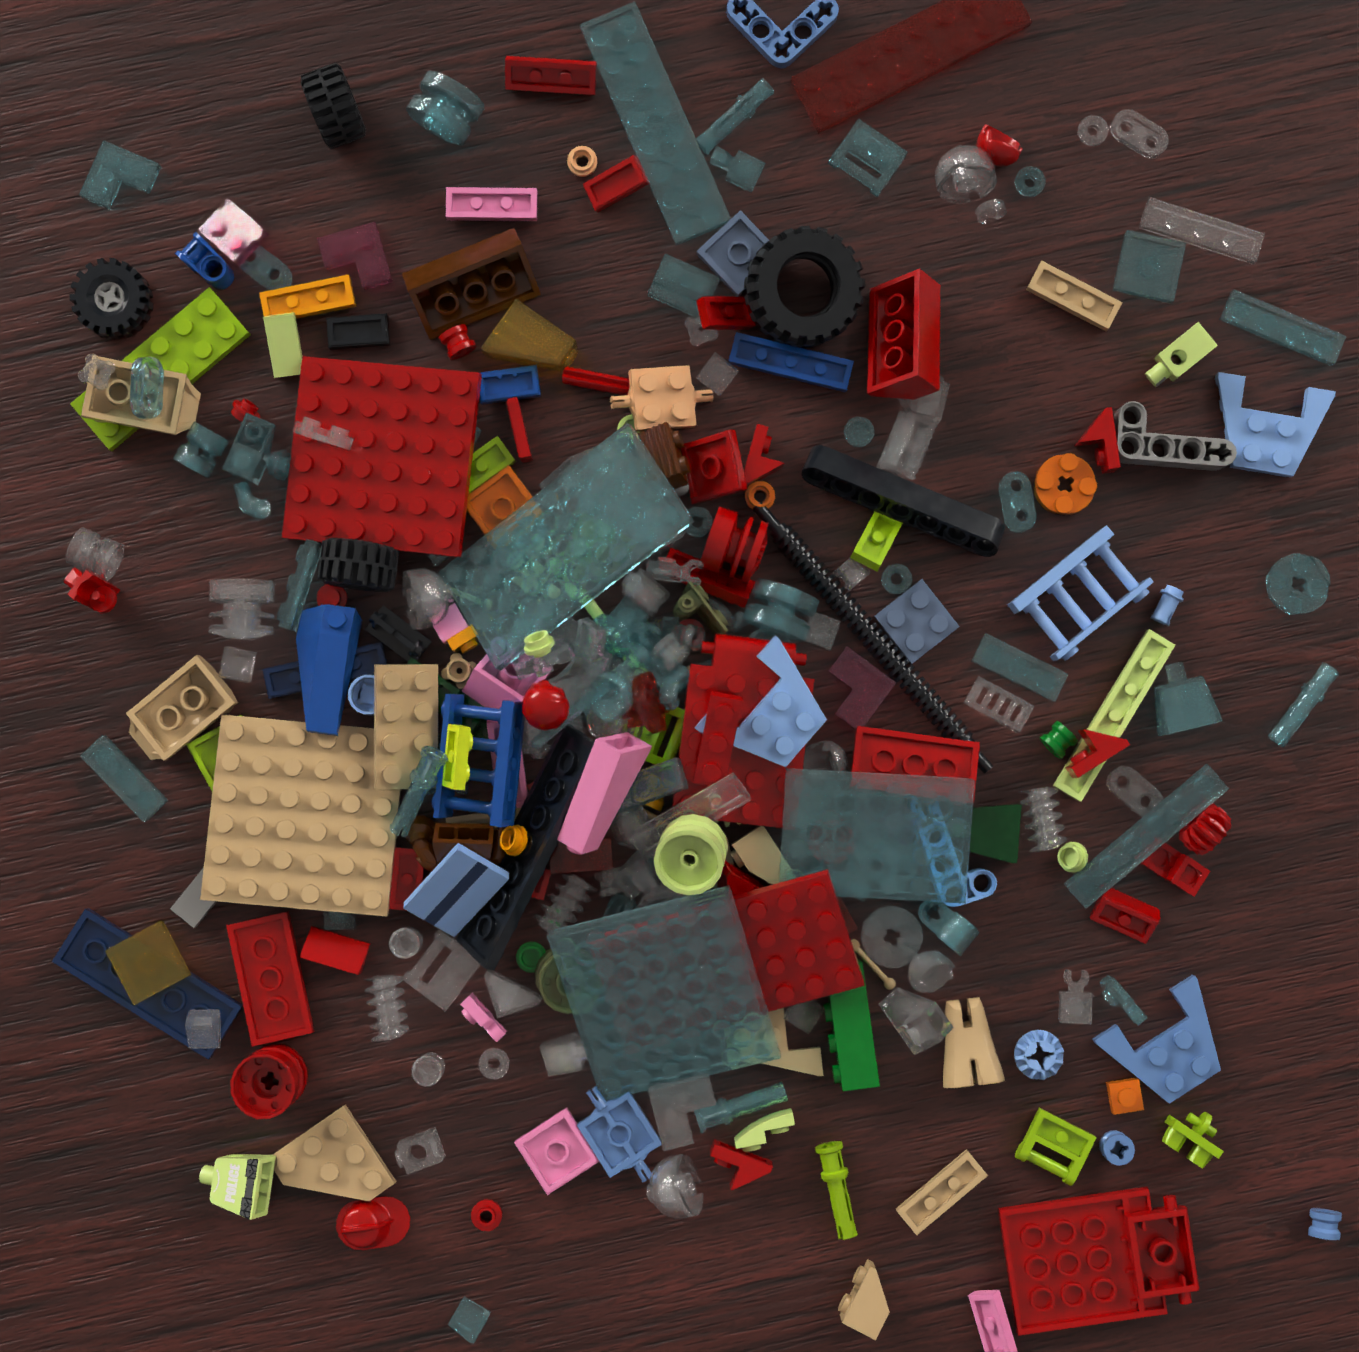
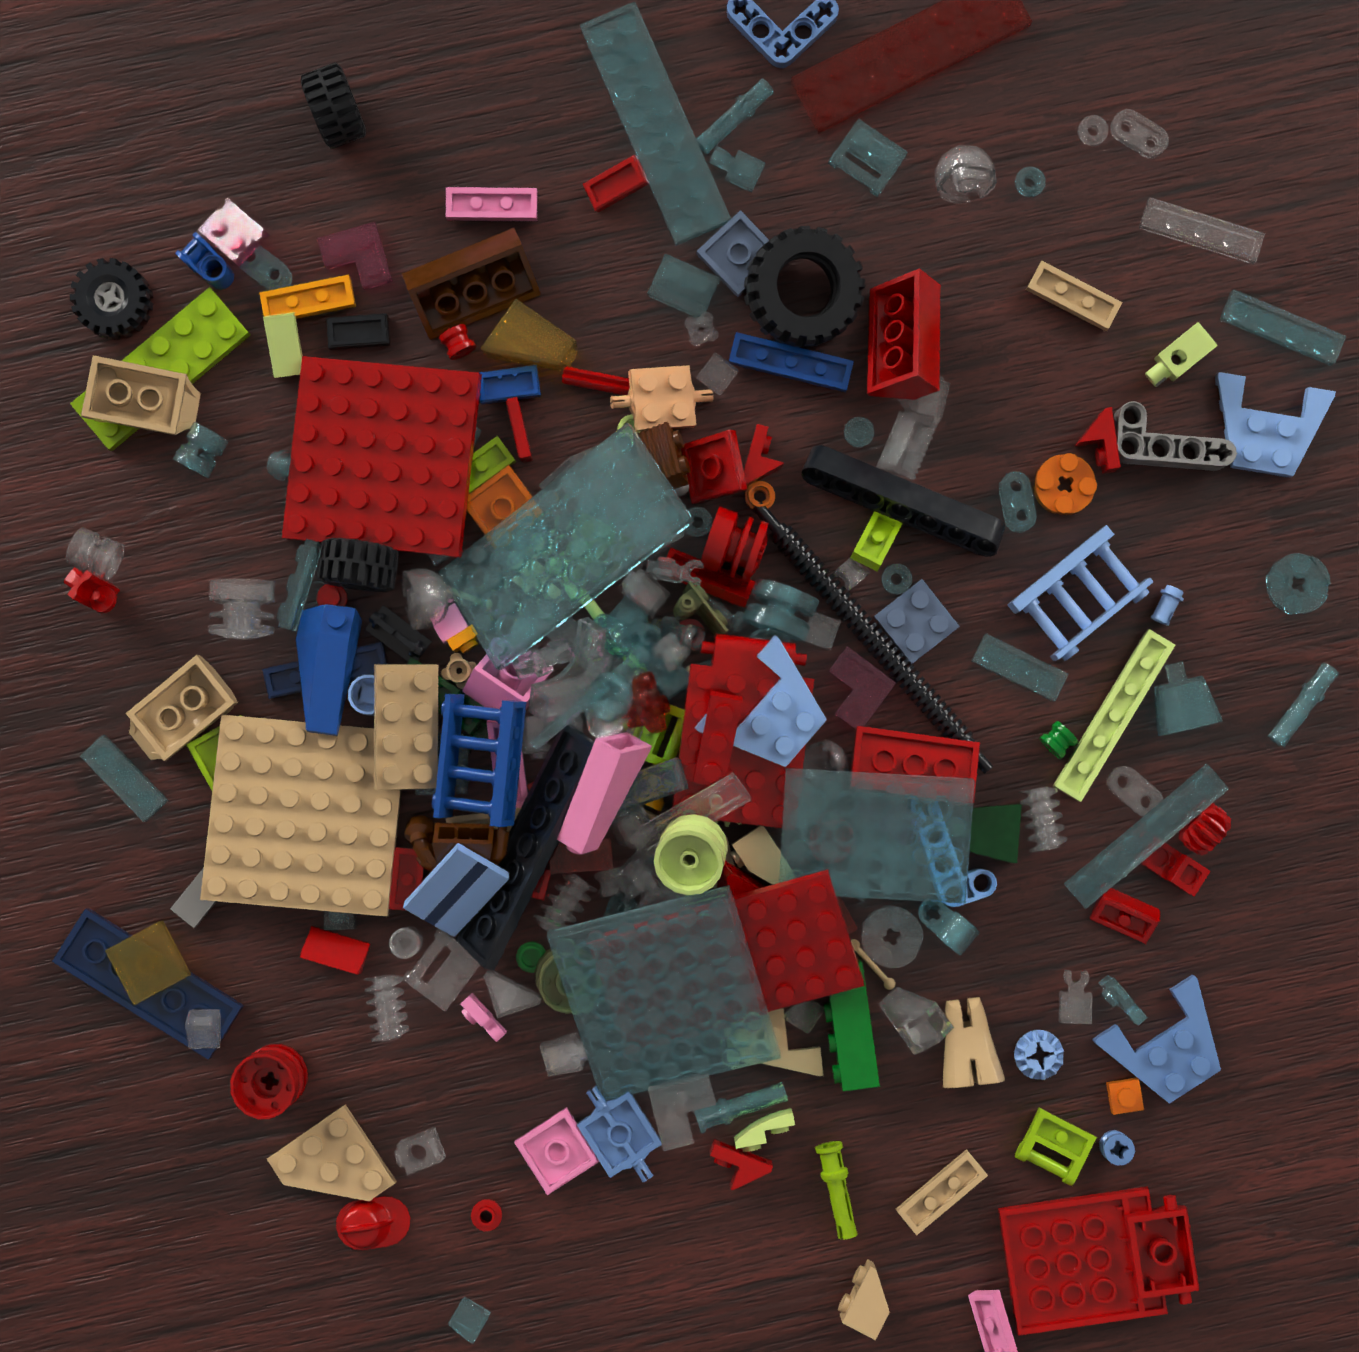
clear plate [78,354,115,390] -> none
clear light blue plate [79,140,161,210] -> none
clear light blue plate [130,356,164,419] -> none
yellowish green torso [199,1154,276,1220] -> none
clear plate [218,646,257,684] -> none
clear light blue slope [222,413,276,486] -> none
red plate [226,911,315,1047] -> none
red plate [231,398,261,426] -> none
clear light blue arm [233,481,272,519] -> none
clear plate [292,417,354,450] -> none
clear light blue pin [389,746,448,837] -> none
clear light blue wheel [405,70,485,146] -> none
clear wheel [411,1052,445,1087] -> none
neon yellow plate [442,724,473,790] -> none
clear plate [479,1048,510,1080] -> none
light orange plate [500,825,528,856] -> none
red plate [505,56,597,95] -> none
red hair [522,680,570,731] -> none
yellowish green plate [524,630,555,658] -> none
light nougat plate [567,146,597,177] -> none
clear cylinder [647,1154,703,1219] -> none
clear light blue arm [659,665,689,711] -> none
red plate [696,296,756,330] -> none
clear hair [908,950,956,993] -> none
clear slope [963,676,1035,733] -> none
clear tile [975,199,1007,224] -> none
red hair [977,124,1023,167] -> none
yellowish green plate [1057,842,1088,873] -> none
red slope [1065,729,1130,778] -> none
clear light blue plate [1112,230,1186,304] -> none
lime hips [1162,1112,1224,1169] -> none
medium blue wheel [1308,1208,1342,1240] -> none

